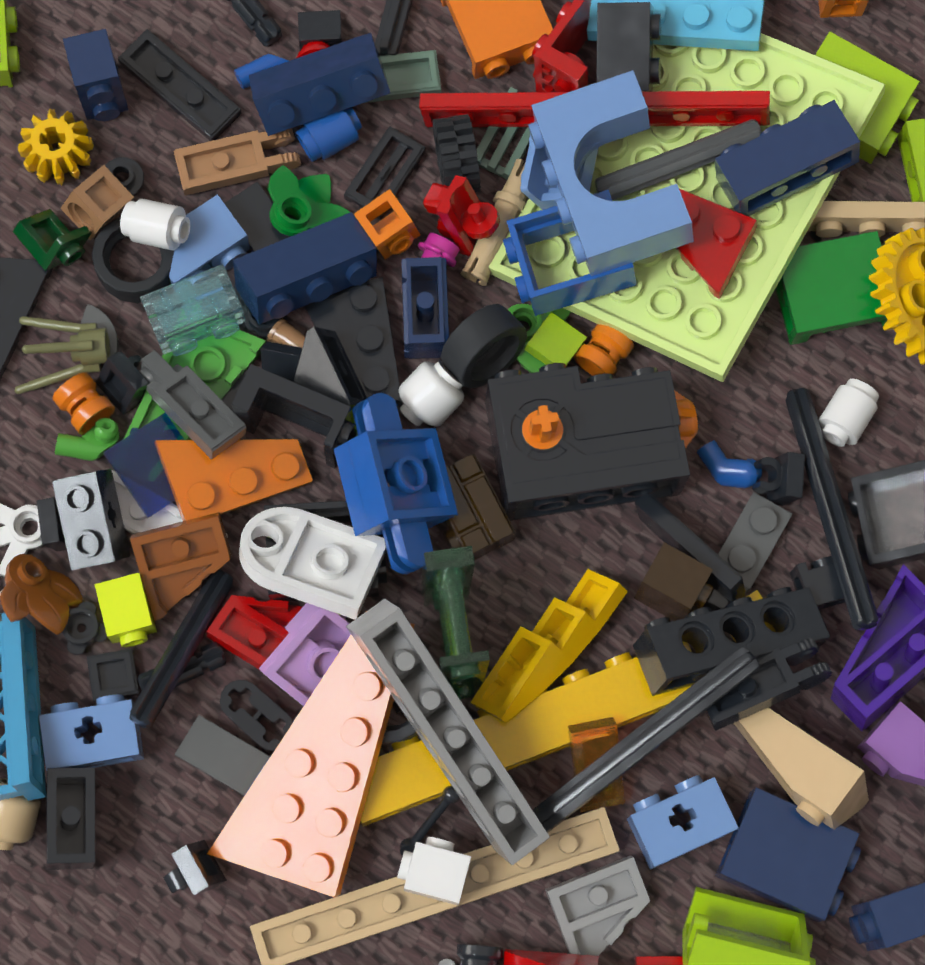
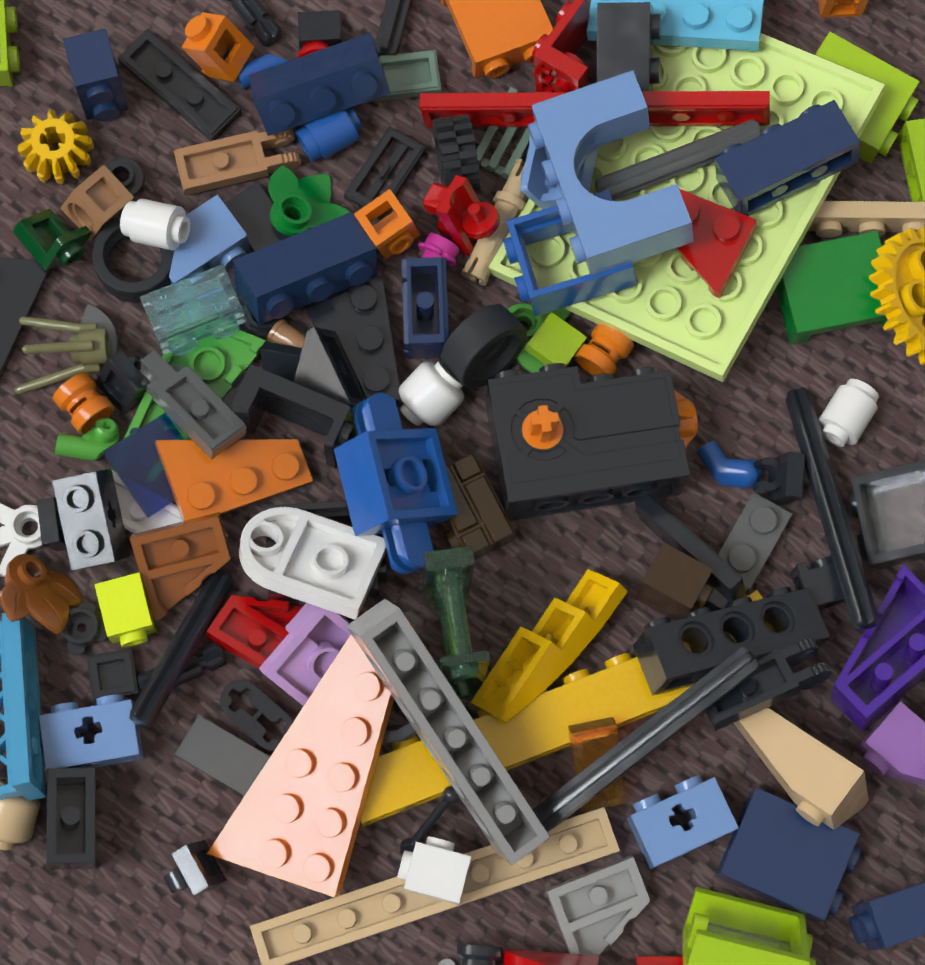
none -> orange brick [181,12,254,82]

